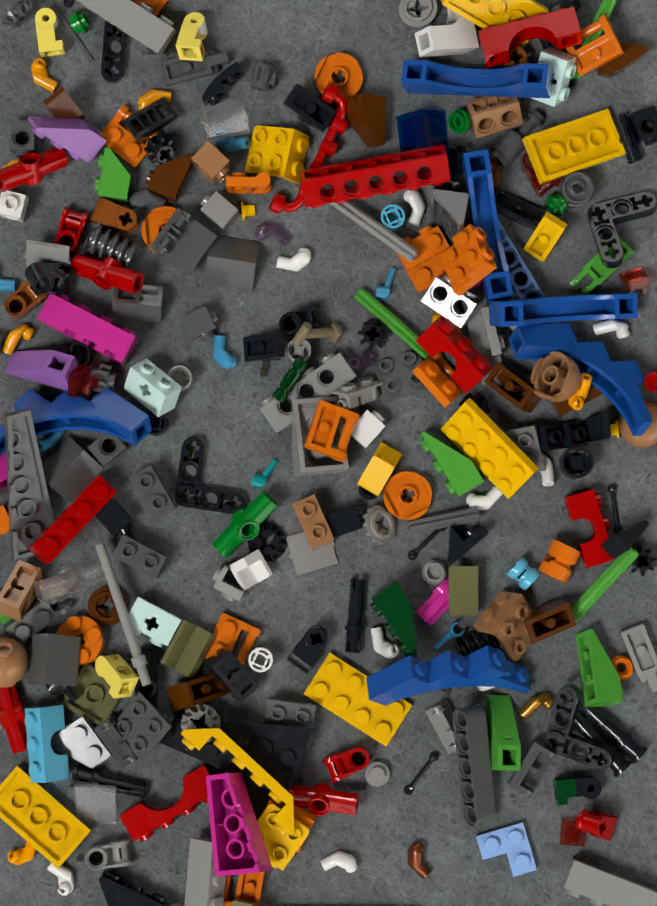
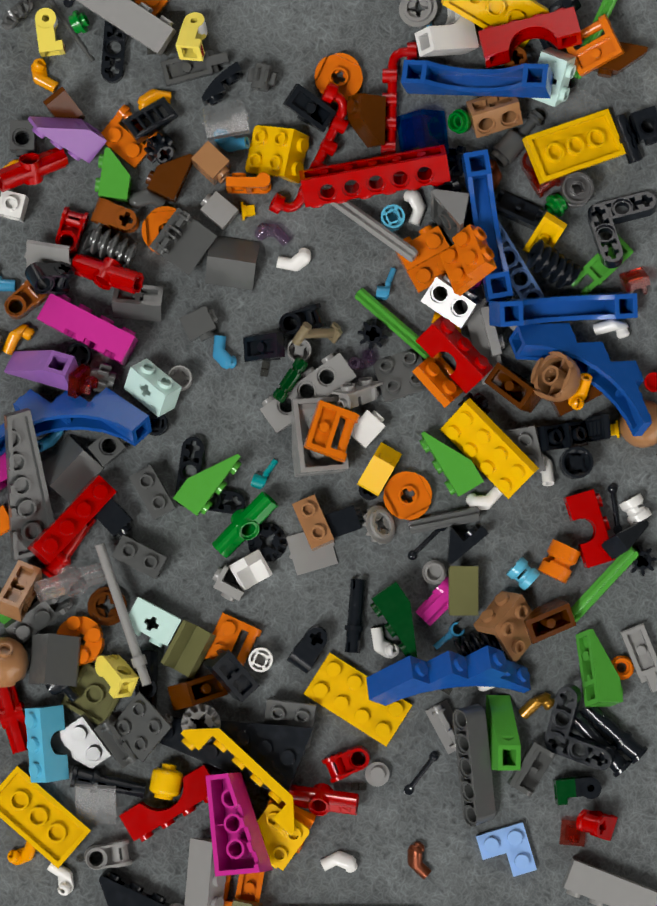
none -> red pin [41,518,97,583]
none -> yellow head [149,763,183,800]
none -> bright green slope [173,454,242,516]
none -> red bar [381,42,418,176]
none -> black piece [526,239,581,289]
none -> white wheel [619,493,652,526]

